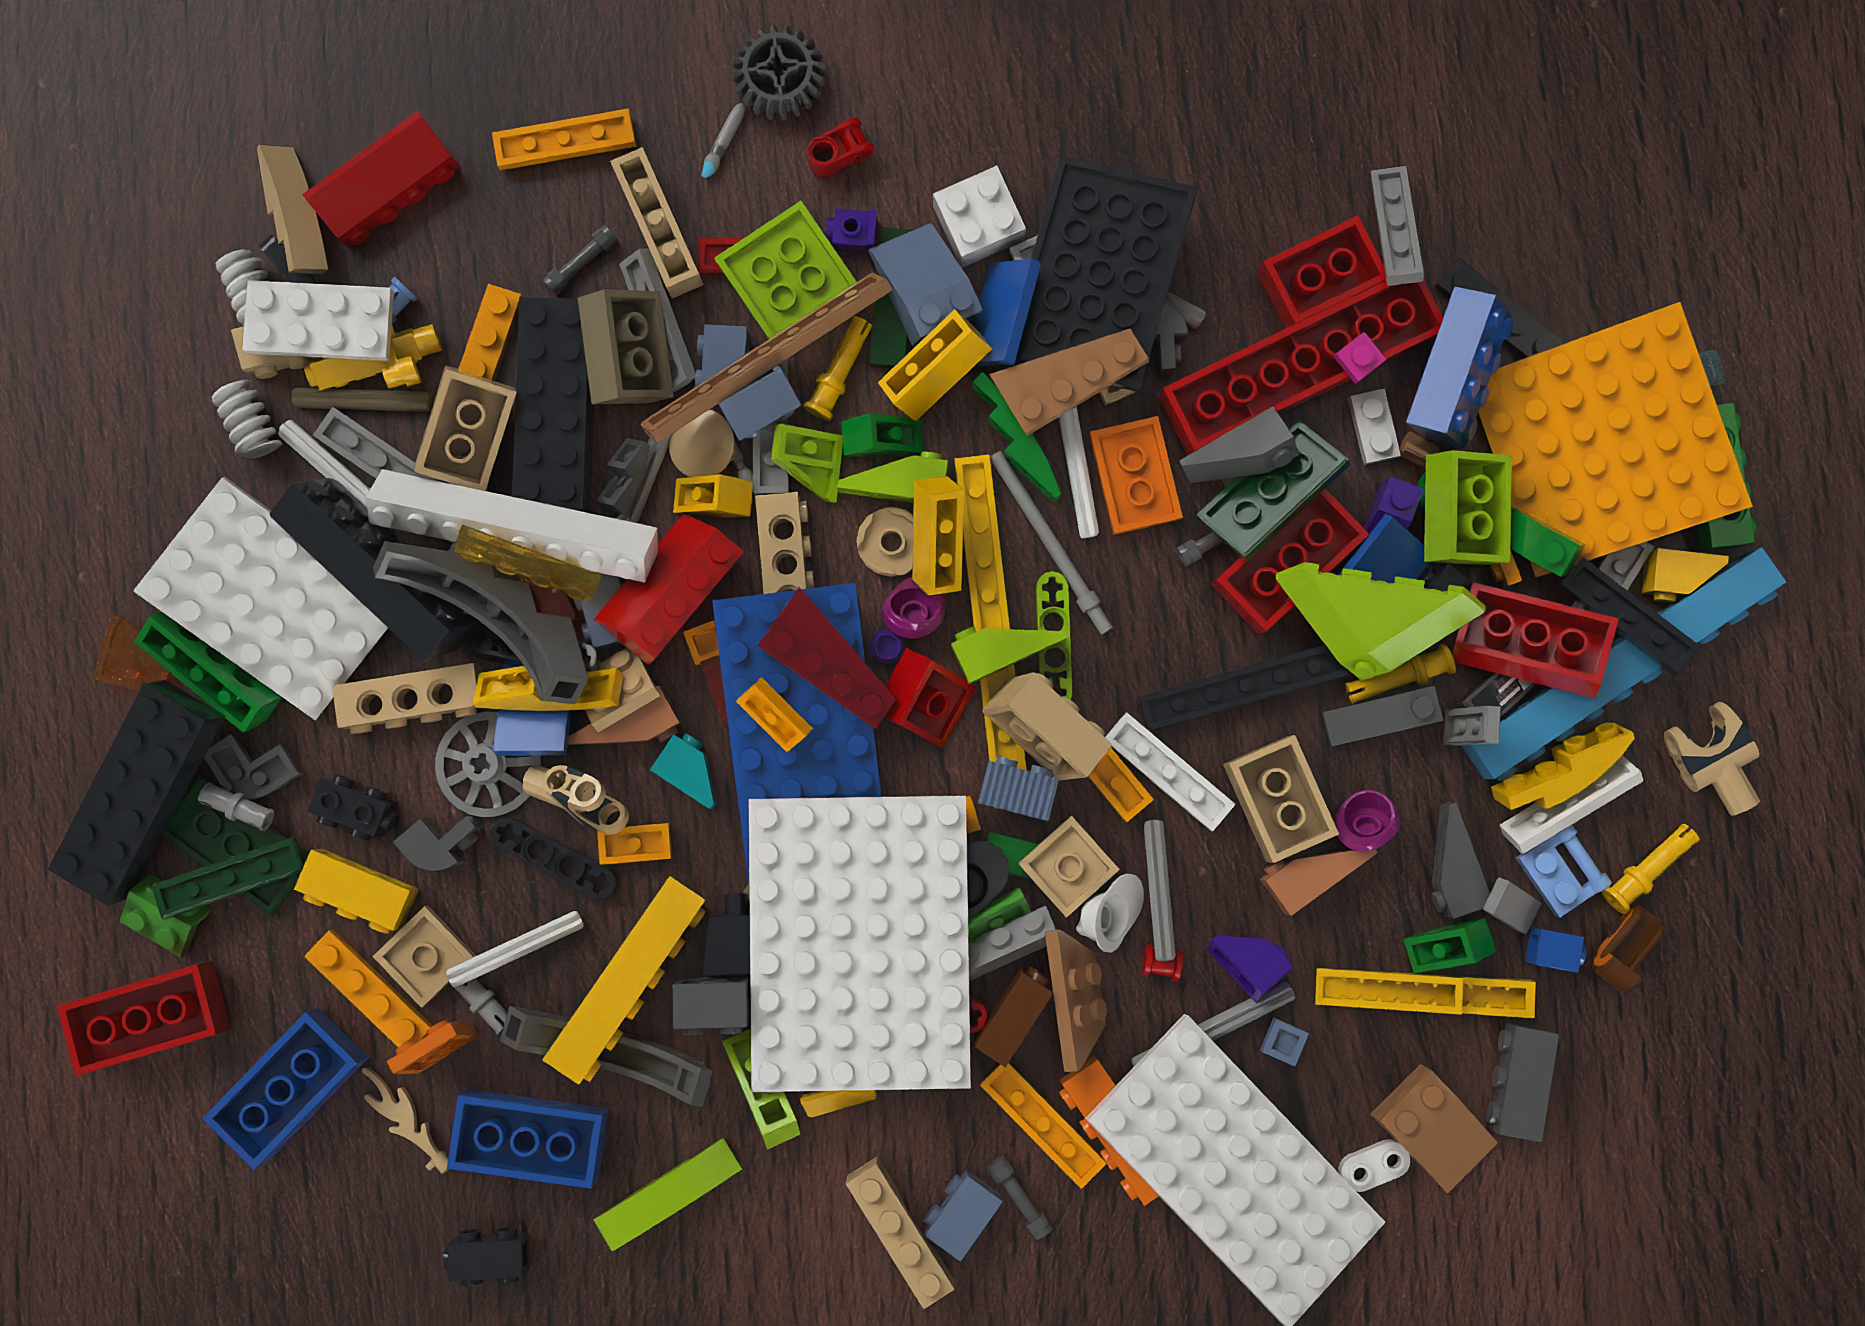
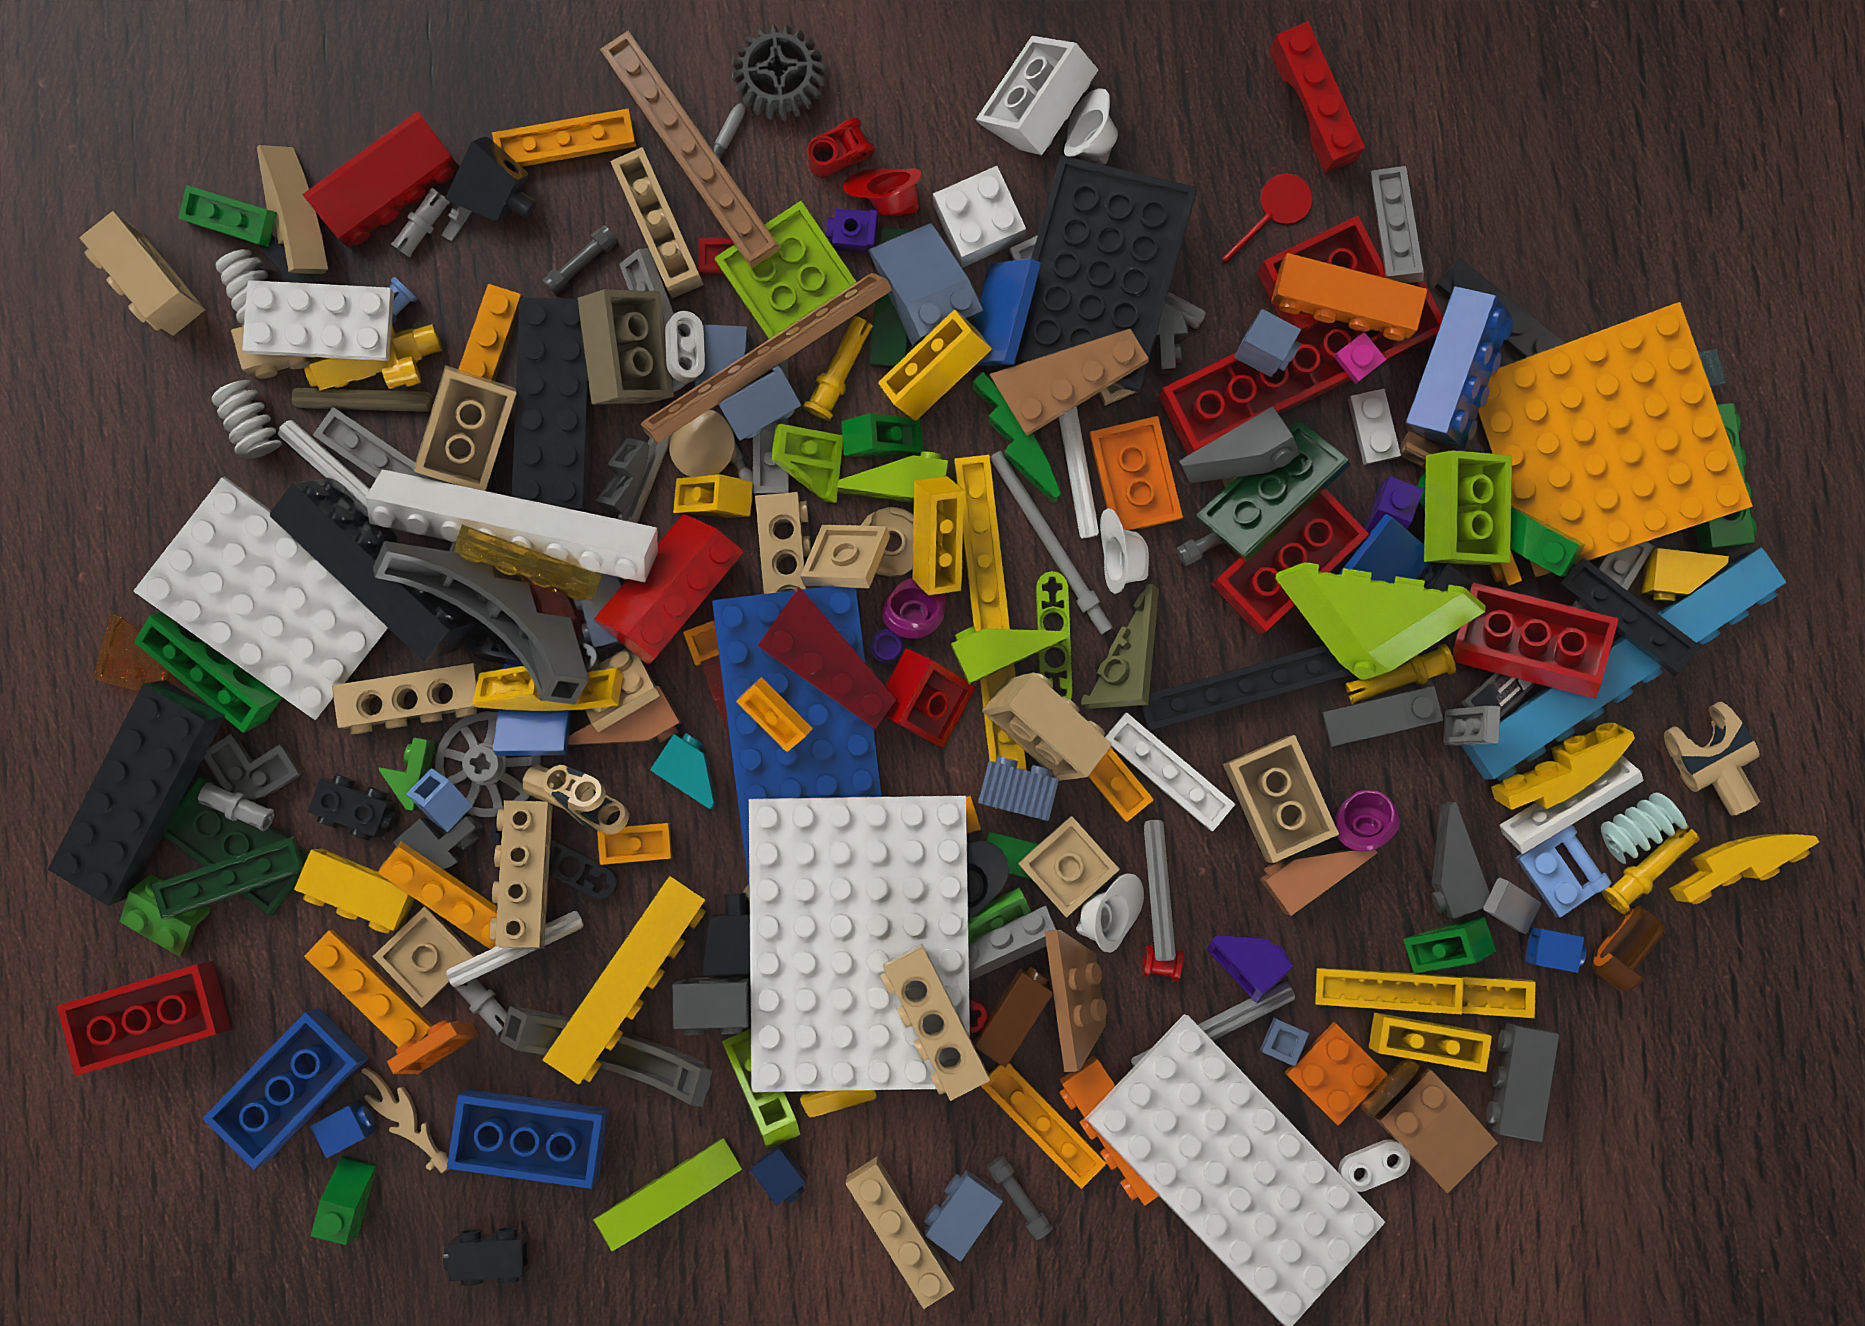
none -> tan brick [79,211,206,336]
none -> green plate [178,185,277,247]
none -> blue brick [310,1100,375,1159]
none -> green slope [311,1156,377,1245]
none -> light orange plate [378,841,497,950]
none -> bright green slope [379,738,436,811]
none -> light grey pin [391,188,450,258]
none -> medium blue brick [406,768,473,832]
none -> light grey piece [442,206,472,242]
none -> black torso [445,136,537,221]
none -> tan brick [490,800,553,949]
none -> medium nougat tile [600,30,780,269]
none -> white plate [665,311,705,383]
none -> dark blue brick [750,1143,808,1206]
none -> tan plate [800,525,890,588]
none -> red piece [843,168,922,216]
none -> tan brick [880,943,990,1101]
none -> white slope [976,36,1098,155]
none -> white piece [1064,88,1118,165]
none -> olive wing [1081,584,1159,709]
none -> white piece [1100,508,1149,594]
none -> red piece [1222,173,1312,263]
none -> sand blue brick [1234,309,1301,377]
none -> red arch [1269,22,1365,174]
none -> orange brick [1271,253,1427,341]
none -> orange plate [1284,1022,1388,1126]
none -> clear orange tile [1361,1058,1420,1118]
none -> yellow brick [1369,1012,1492,1072]
none -> light aqua piece [1601,792,1687,864]
none -> yellow slope [1669,834,1819,904]

